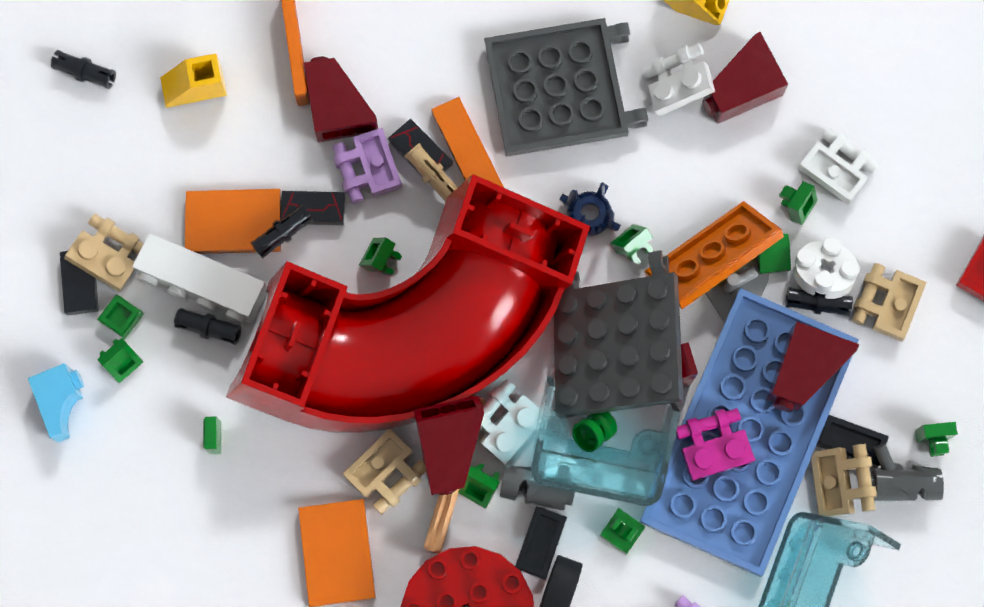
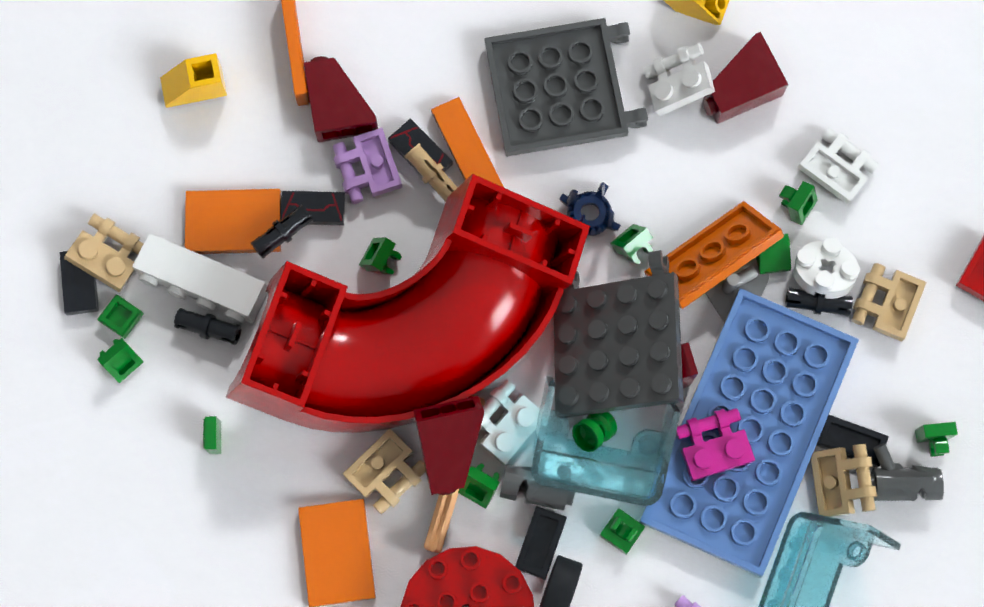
medium azure arch [28,363,84,443] -> none
black pin [51,50,116,89] -> none
dark red slope [767,321,860,412] -> none

